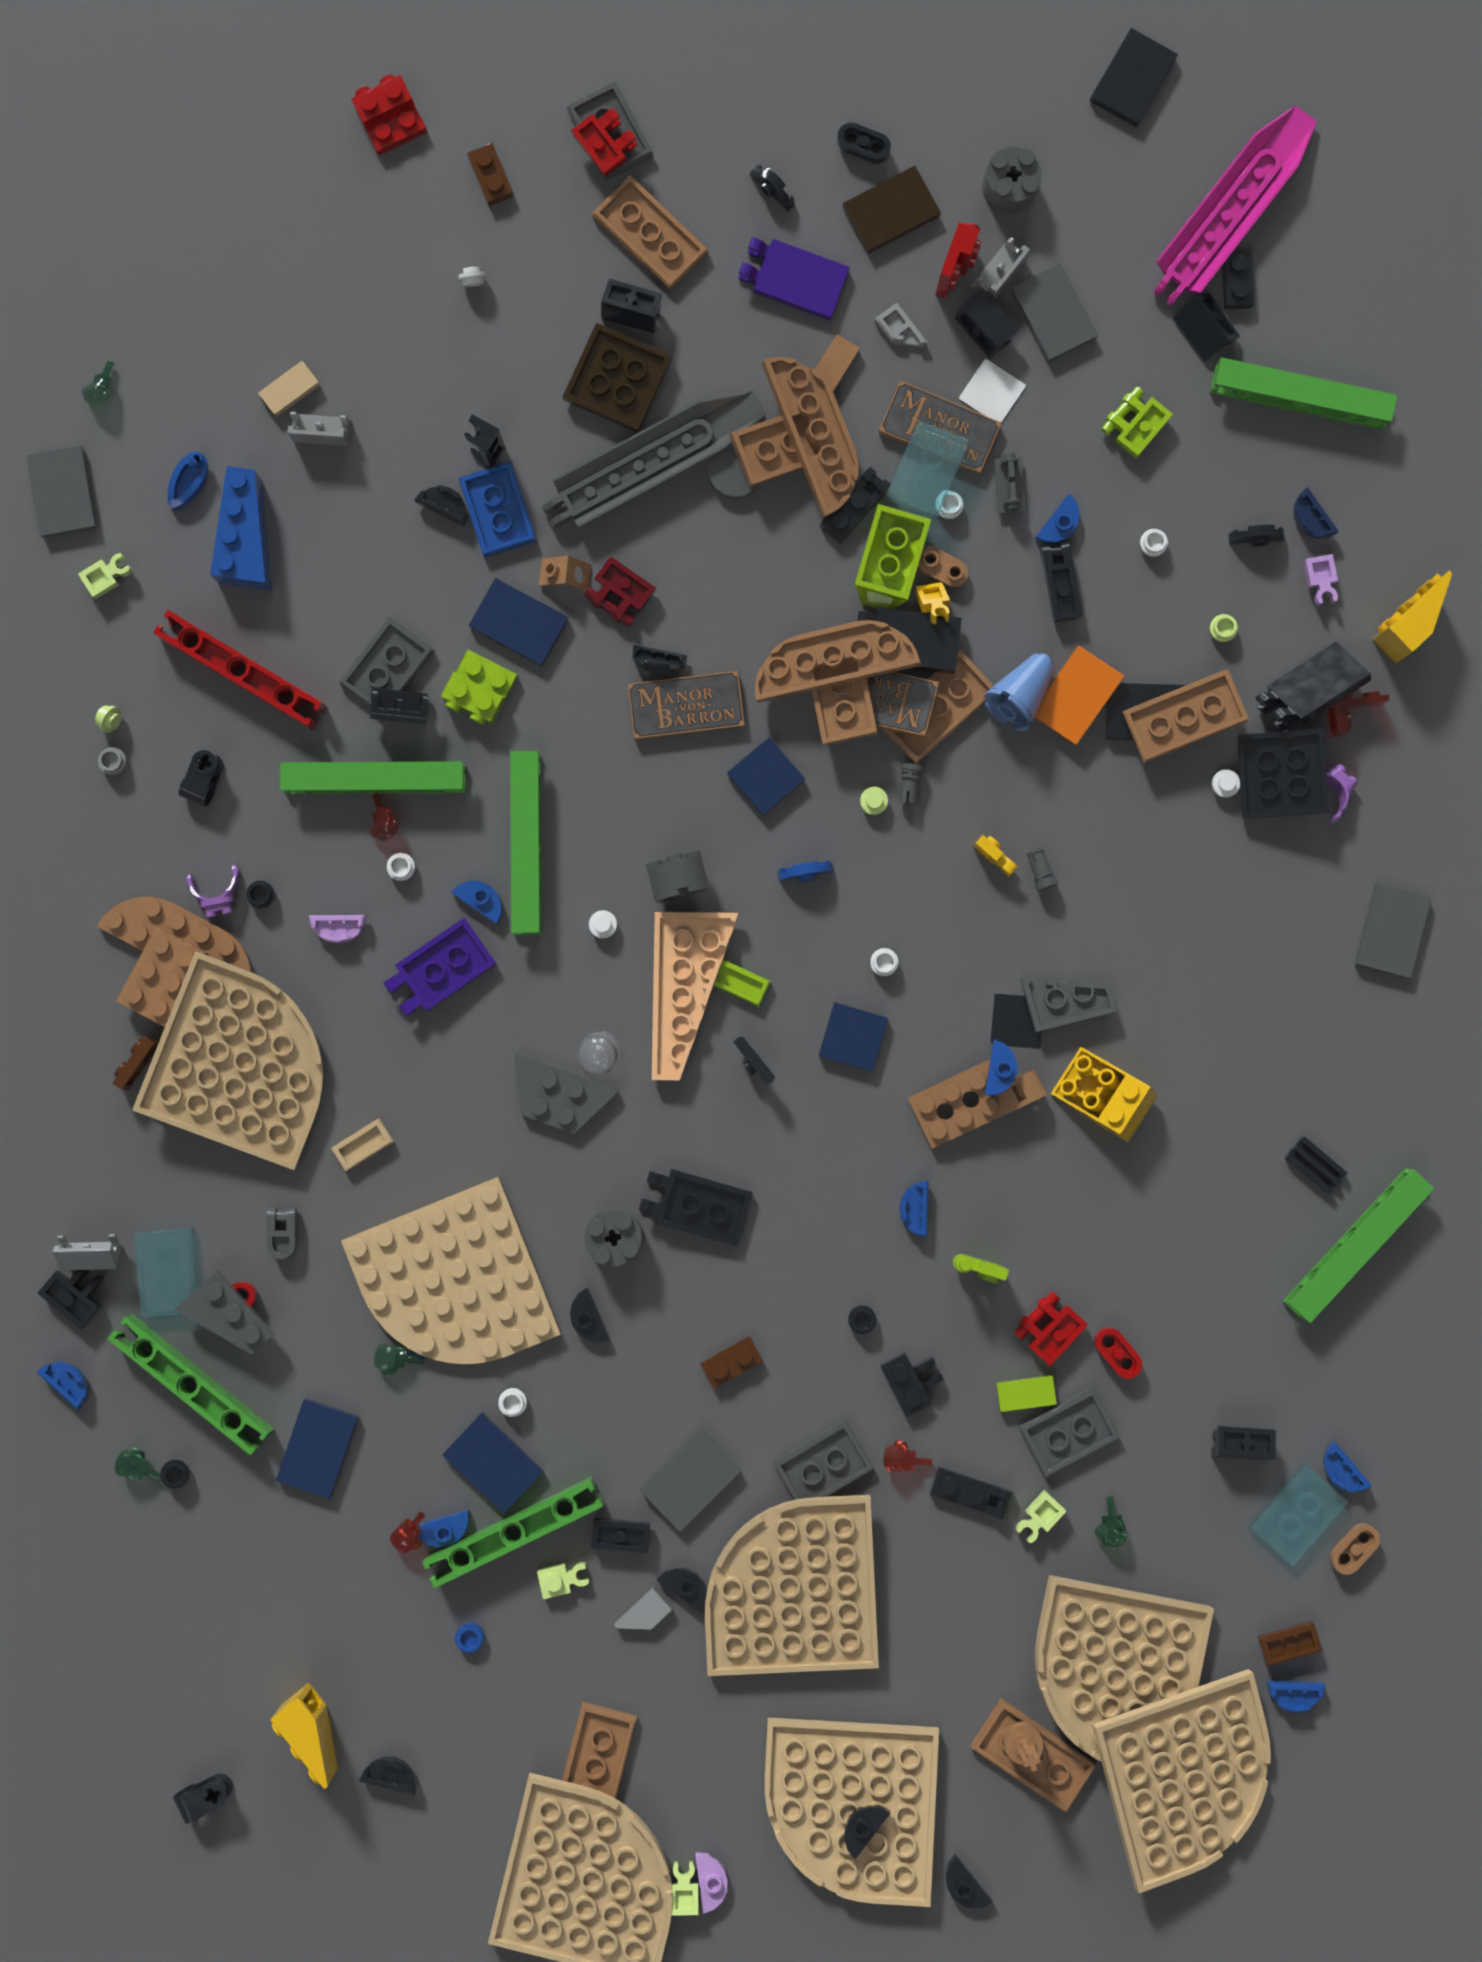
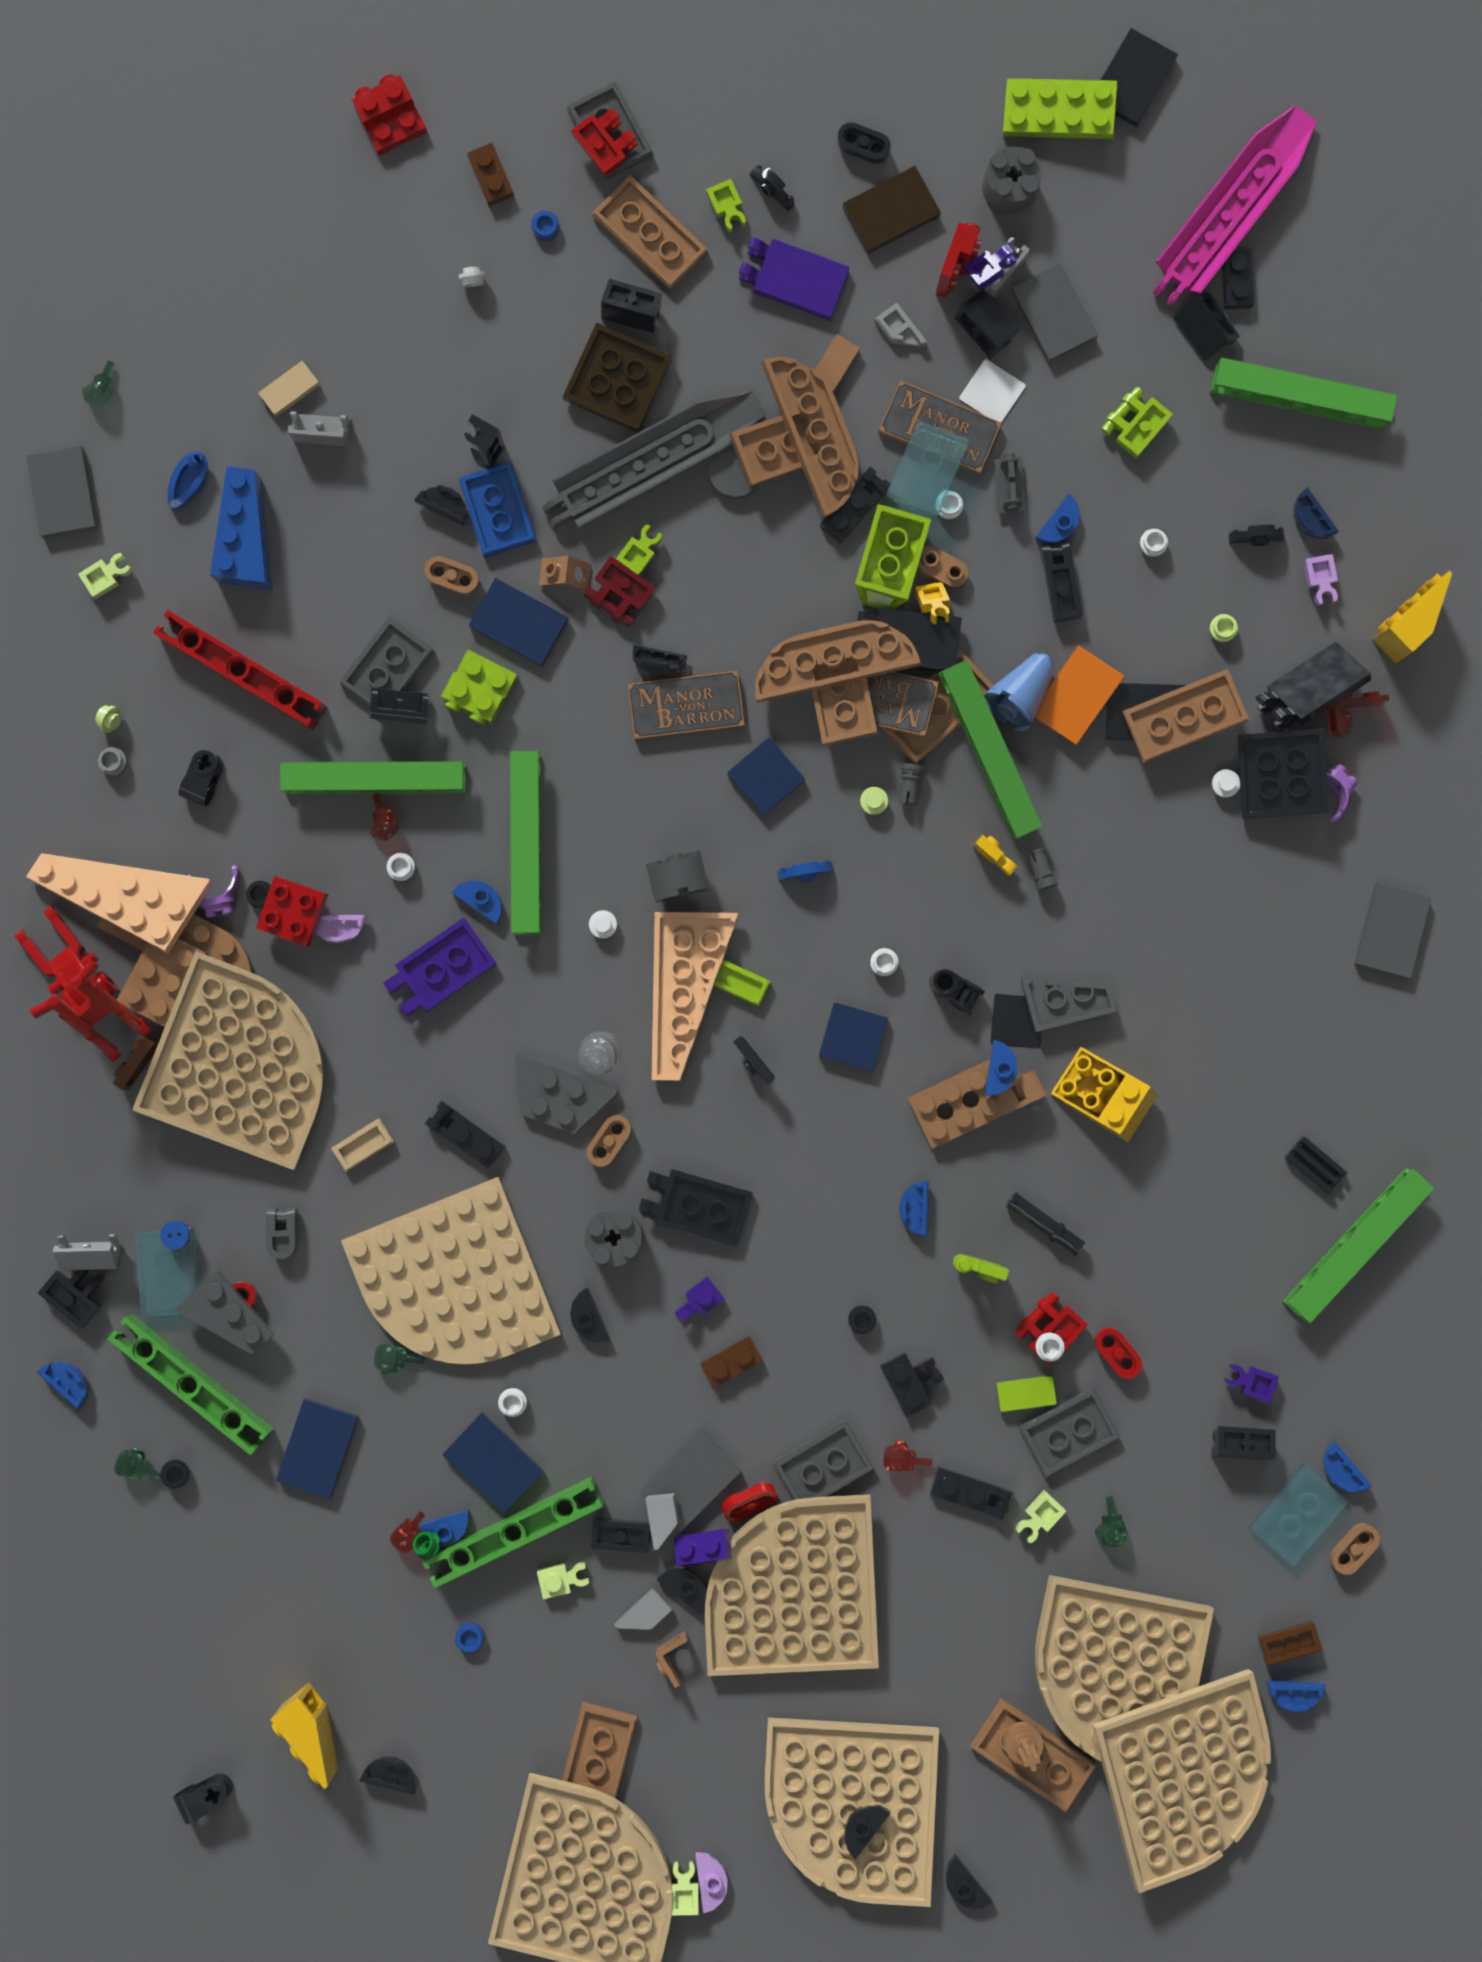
none -> red piece [14,905,152,1062]
none -> light nougat wing [26,853,213,954]
none -> blue tile [160,1220,191,1249]
none -> red plate [256,875,329,947]
none -> green plate [413,1531,440,1560]
none -> medium nougat plate [424,556,479,596]
none -> black plate [425,1100,505,1169]
none -> blue tile [531,211,559,241]
none -> medium nougat plate [587,1115,631,1167]
none -> lime plate [616,524,662,576]
none -> light grey tile [645,1493,679,1550]
none -> medium nougat bracket [656,1631,688,1689]
none -> dark purple plate [674,1529,732,1567]
none -> dark purple plate [675,1276,724,1322]
none -> lime plate [706,179,746,233]
none -> red plate [722,1482,778,1522]
none -> black piece [929,969,985,1016]
none -> bright green piece [938,660,1042,838]
none -> dark purple plate [964,244,1017,291]
none -> lime plate [1003,79,1117,139]
none -> black pin [1006,1192,1085,1256]
none -> white plate [1035,1332,1064,1362]
none -> dark purple plate [1224,1364,1279,1403]

